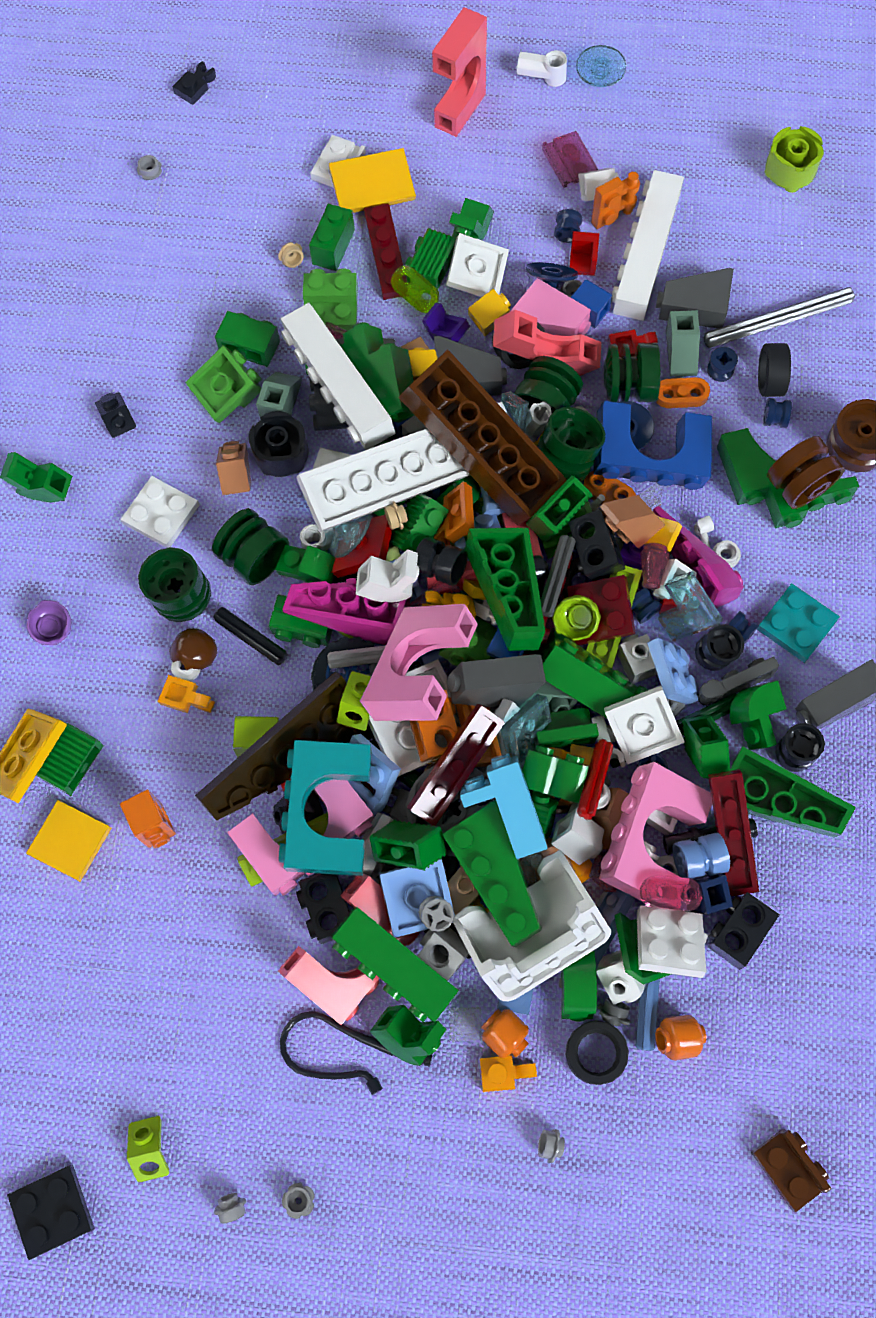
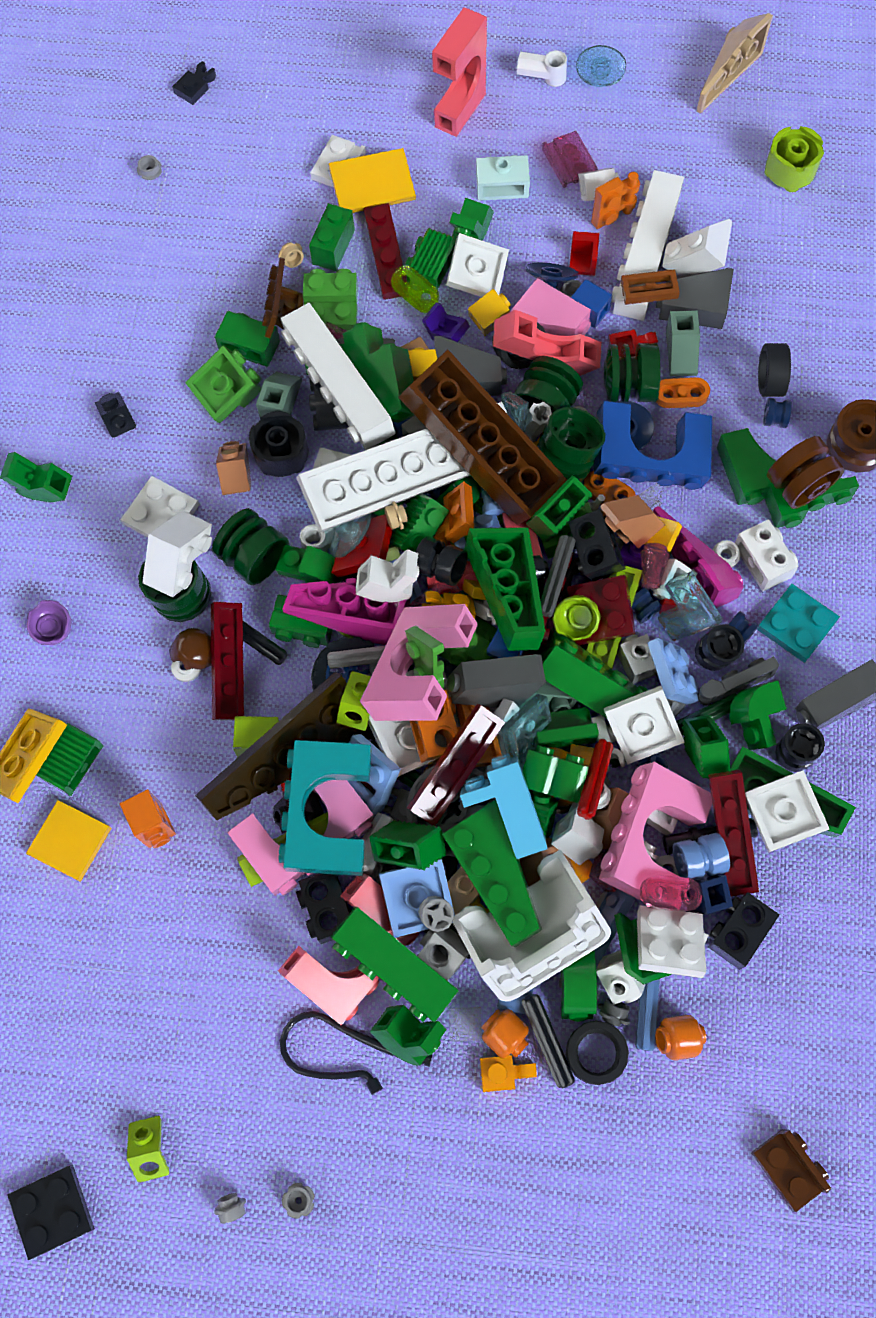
light orange plate [157,675,215,713] -> none
clear arm [520,852,543,887] -> none
light grey plate [538,1129,565,1163] -> none
dark blue wheel [554,209,582,243] -> none
white hand [694,516,714,548] -> none
axle [703,287,855,348] -> none
dark blue wheel [707,347,738,382] -> none
none -> white brick [143,510,212,597]
none -> dark red plate [211,602,244,720]
none -> reddish brown bracket [262,257,303,338]
none -> bright green wing [405,626,444,689]
none -> light aqua brick [476,155,530,201]
none -> black axle [522,994,575,1088]
none -> dark orange tile [620,269,680,305]
none -> white slope [662,219,732,279]
none -> tan wedge [696,13,773,114]
none -> white brick [735,519,799,592]
none -> white plate [745,770,829,853]

